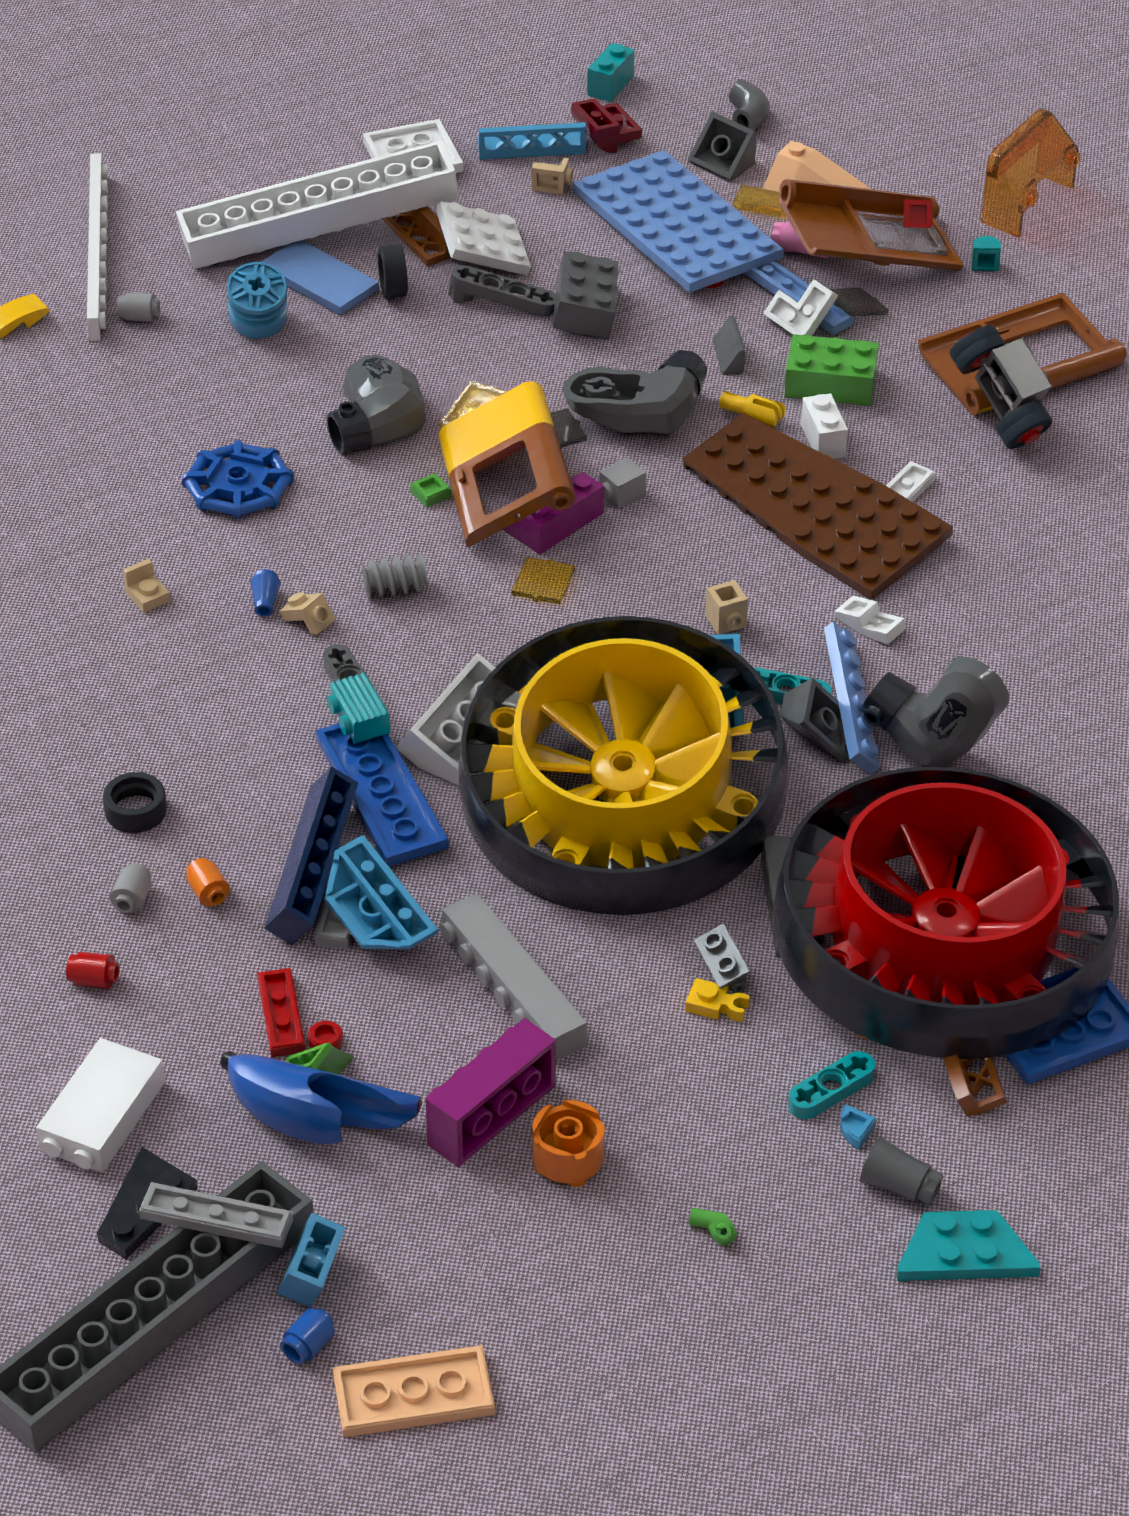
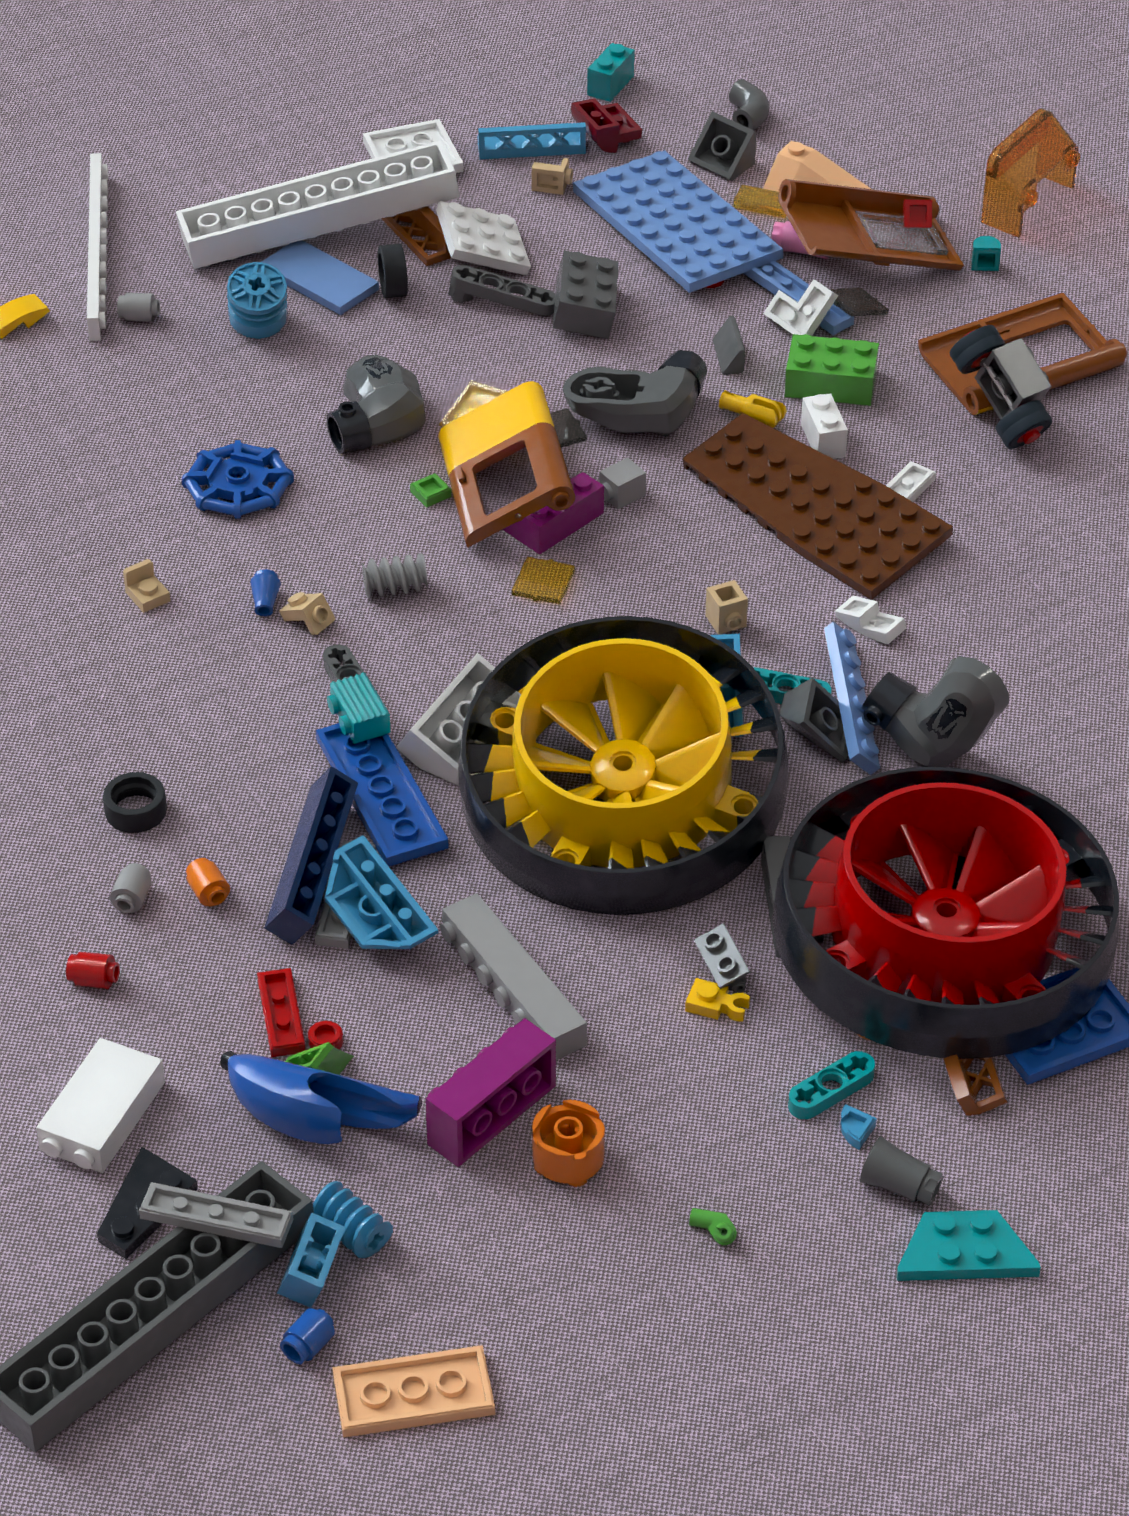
none -> dark azure piece [313,1181,393,1258]

